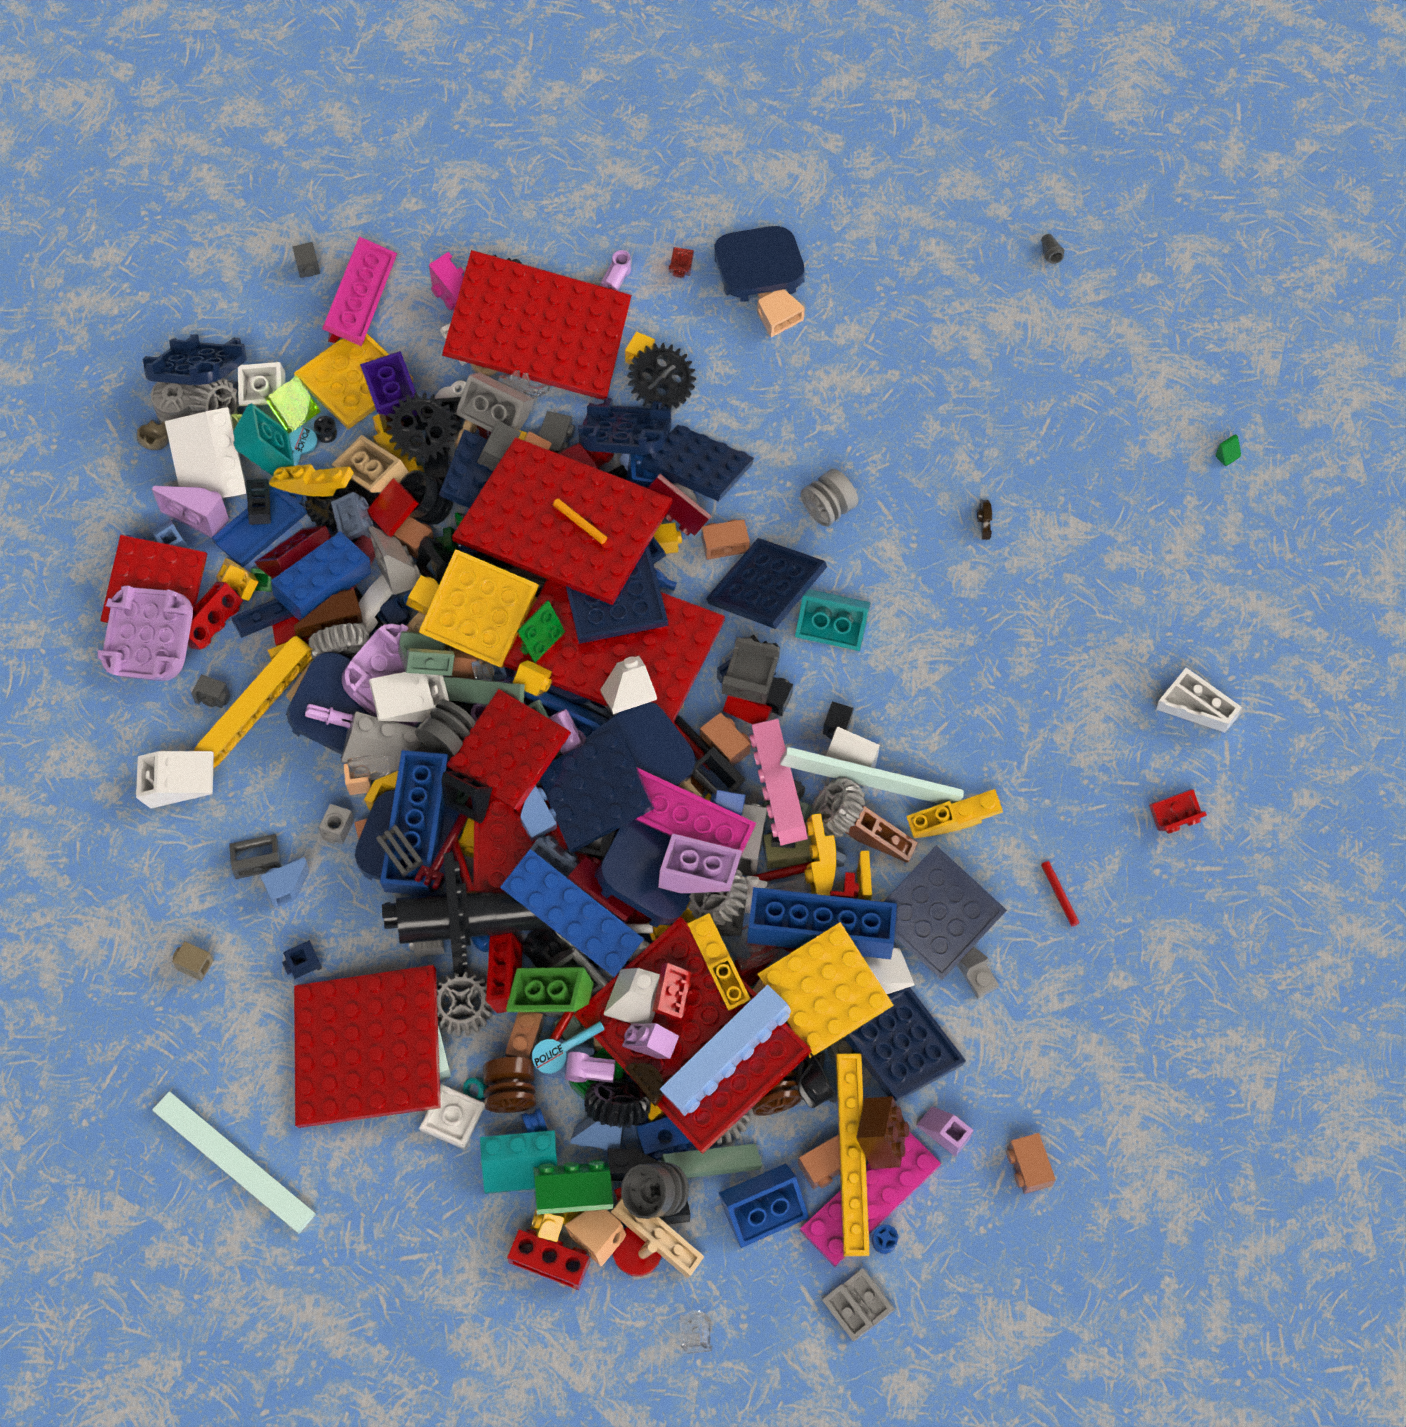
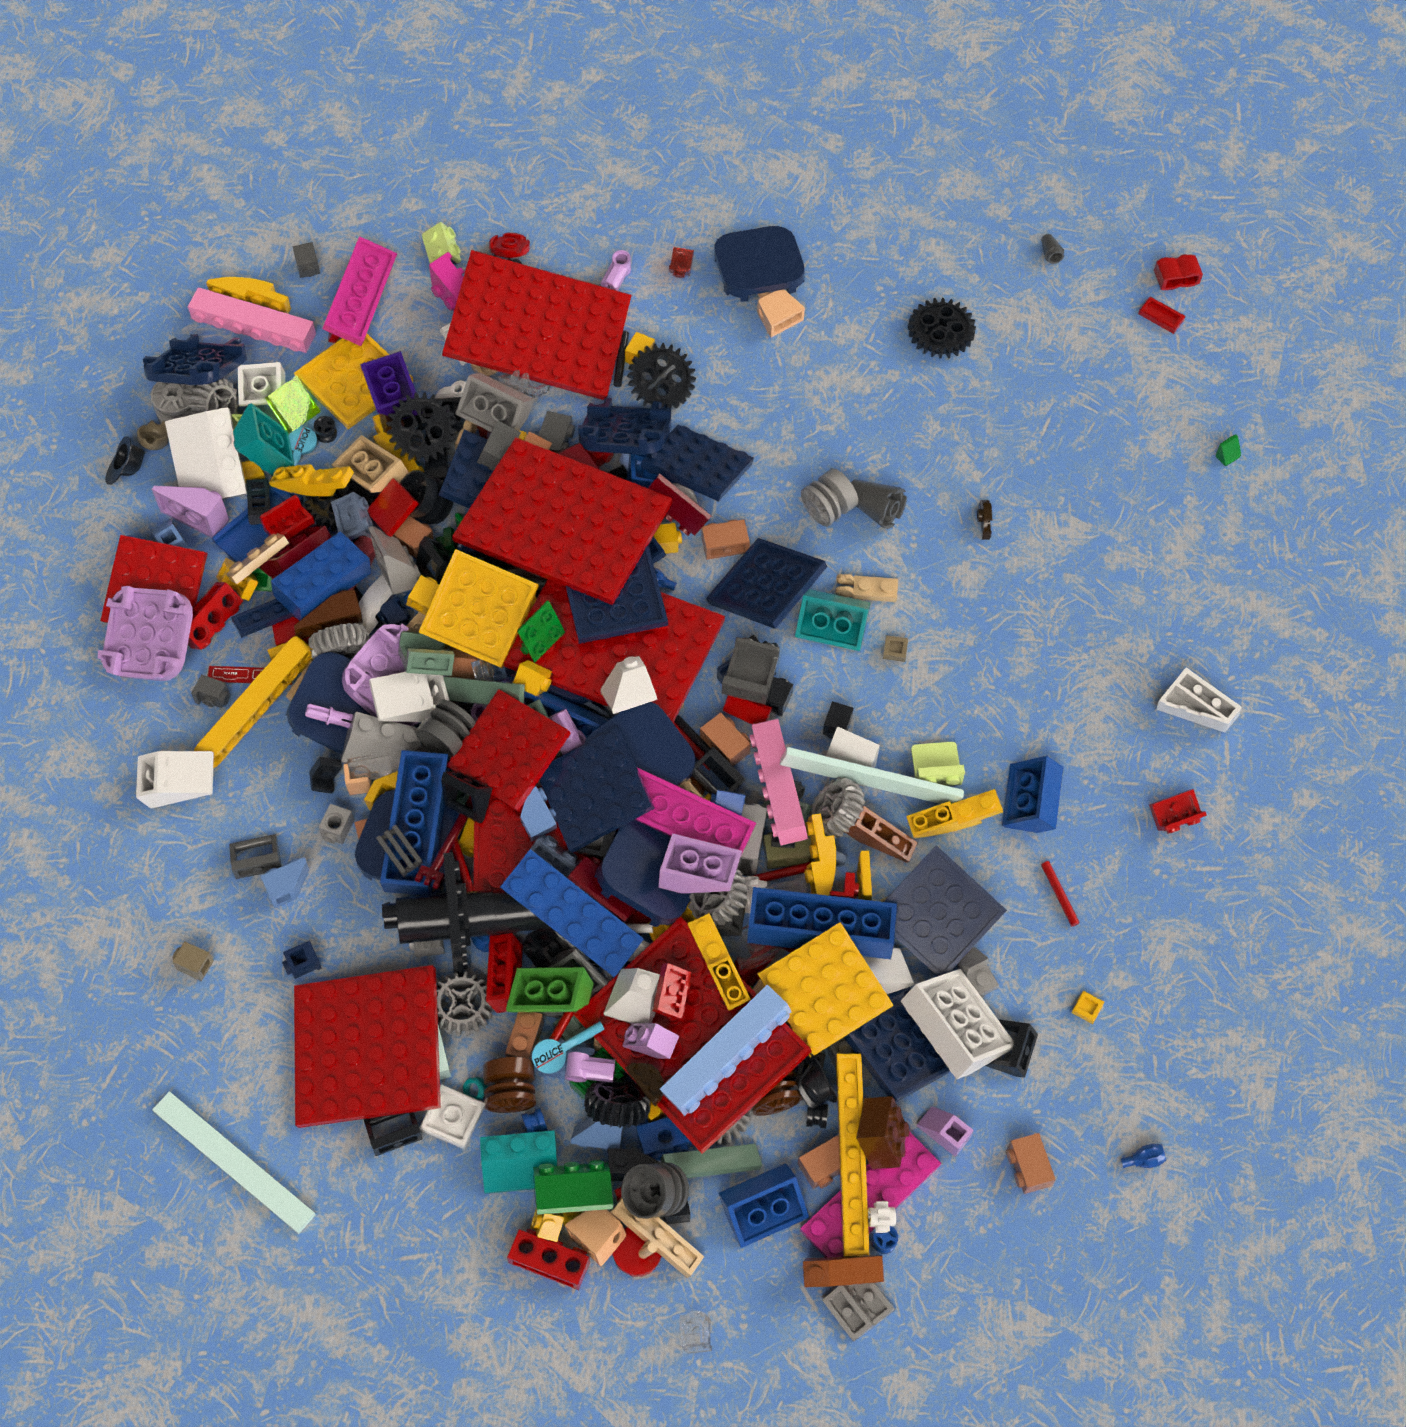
light orange bar [553,499,607,544] -> none
none -> black piece [105,436,145,485]
none -> bright pink brick [188,287,316,353]
none -> yellow slope [206,277,291,314]
none -> red sticker [207,666,293,685]
none -> tan plate [226,533,289,584]
none -> yellow tile [241,460,265,484]
none -> red bracket [260,495,315,540]
none -> black bracket [309,757,342,793]
none -> black tile [363,1112,423,1156]
none -> yellowish green bracket [421,222,461,263]
none -> red tile [489,233,530,258]
none -> black bar [613,331,629,387]
none -> dark orange slope [803,1255,884,1287]
none -> black wheel [806,1103,828,1129]
none -> tan hinge [835,574,898,602]
none -> dark grey cone [851,479,907,529]
none -> white gear [868,1201,896,1233]
none -> dark tan plate [883,635,908,662]
none -> white slope [901,969,1015,1079]
none -> black gear [908,298,976,359]
none -> yellowish green bracket [911,742,965,786]
none -> black tile [985,1019,1038,1078]
none -> blue slope [1002,756,1063,833]
none -> yellow tile [1071,991,1104,1024]
none -> blue piece [1121,1143,1166,1168]
none -> red tile [1139,297,1186,334]
none -> red brick [1154,254,1203,290]

